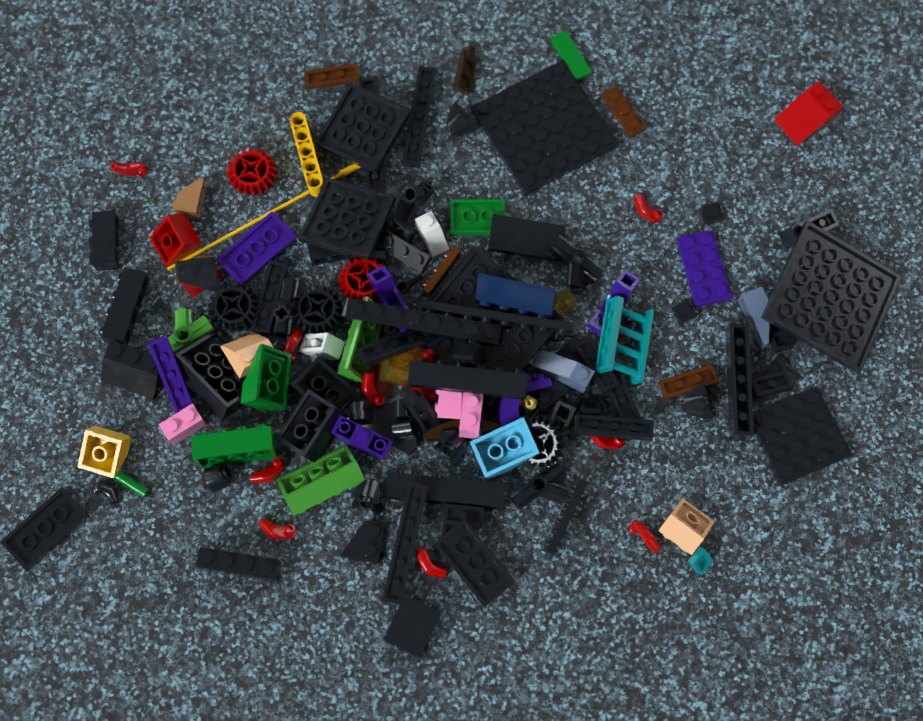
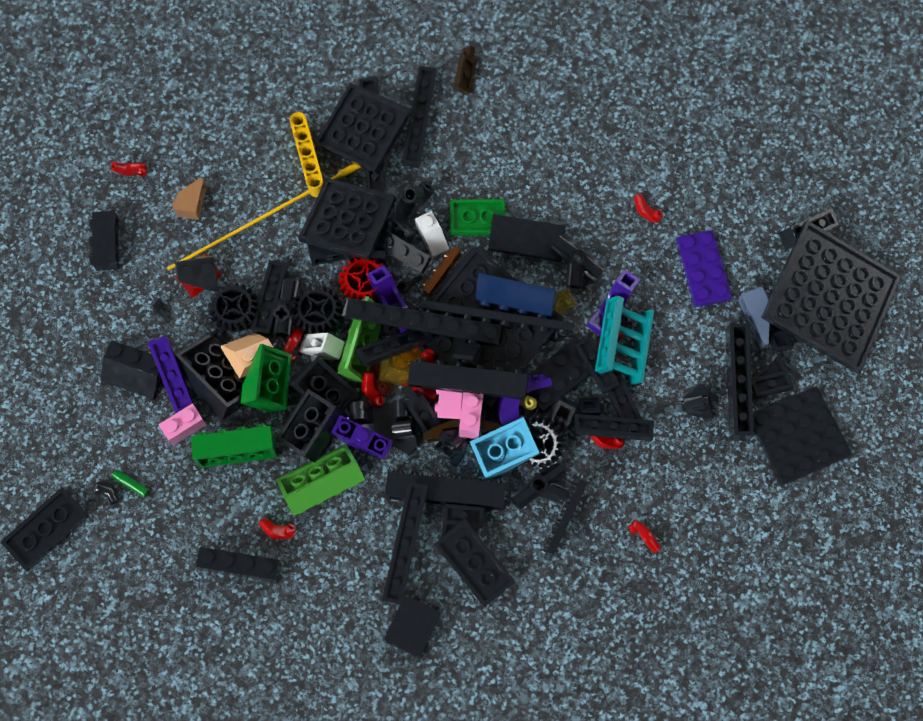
yellow slope [78,426,132,478] -> none
black brick [100,267,150,346] -> none
red slope [149,214,202,267] -> none
bright green piece [168,308,213,354] -> none
black head [201,463,232,492] -> none
dark purple plate [216,211,298,286] -> none
red gear [227,148,277,196] -> none
red arm [250,457,285,483] -> none
reddish brown plate [304,63,360,90] -> none
black wing [340,520,385,564] -> none
black brick [351,478,383,516] -> none
red arm [415,547,447,578] -> none
black brick [446,102,479,136] -> none
black plate [471,60,619,196] -> none
sand blue slope [533,350,595,394] -> none
green tile [550,30,592,81] -> none
reddish brown plate [601,86,646,139] -> none
reddish brown plate [658,364,719,401] -> none
light nougat slope [659,498,715,555] -> none
black plate [671,300,698,326] -> none
teal plate [688,547,714,576] -> none
black plate [700,203,723,225] -> none
red slope [774,81,844,146] -> none

